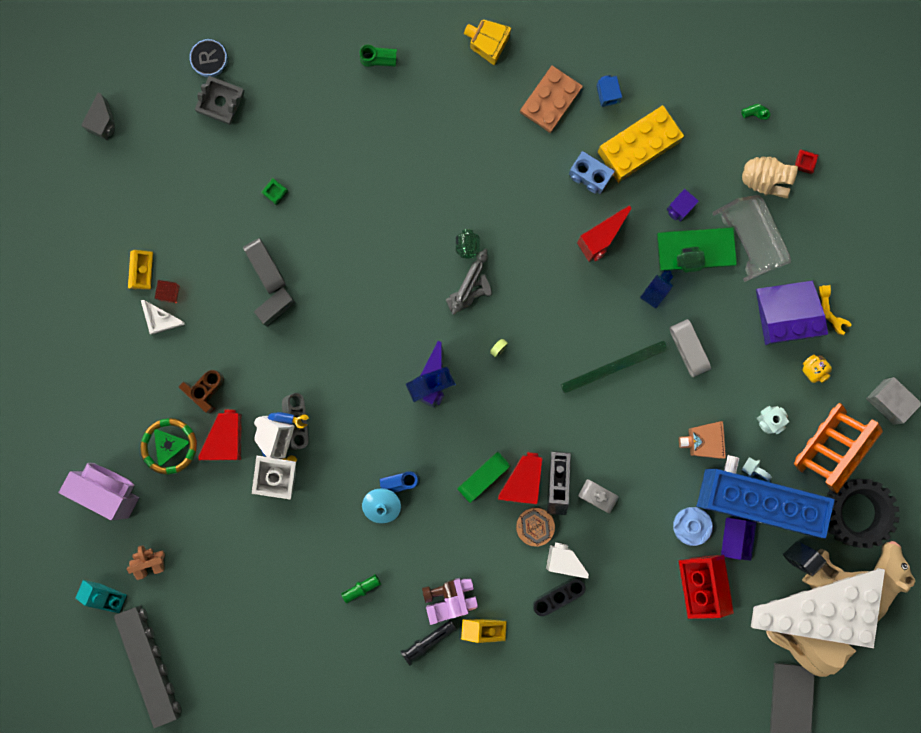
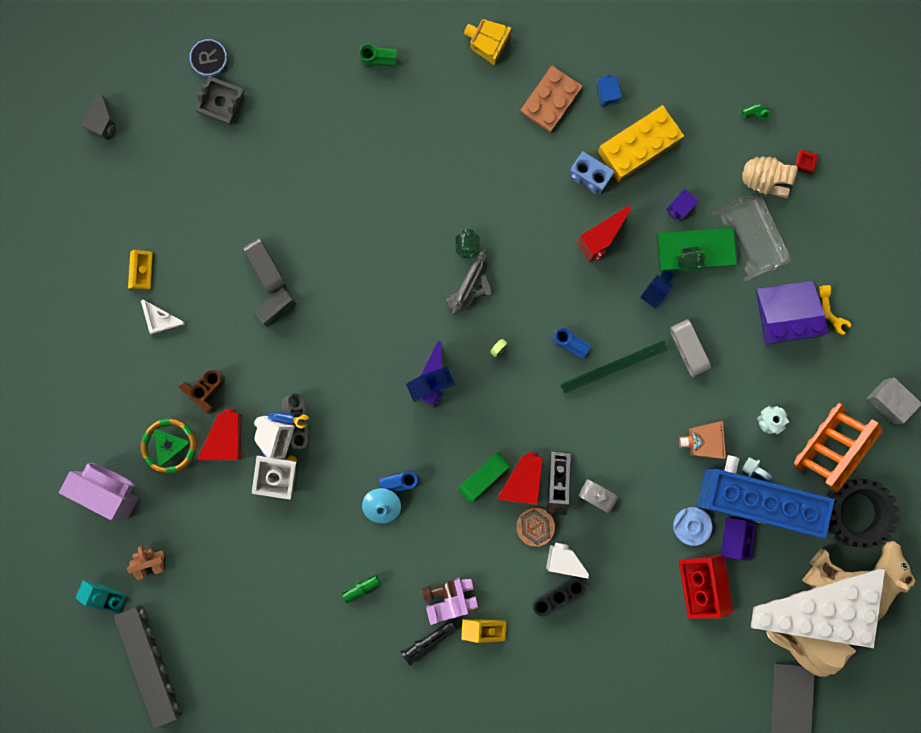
clear red piece [155,280,180,303] -> none
green tile [261,178,288,205] -> none
black beam [783,541,827,577] -> none
yellow head [802,354,832,383] -> none
none -> blue piece [552,328,591,359]

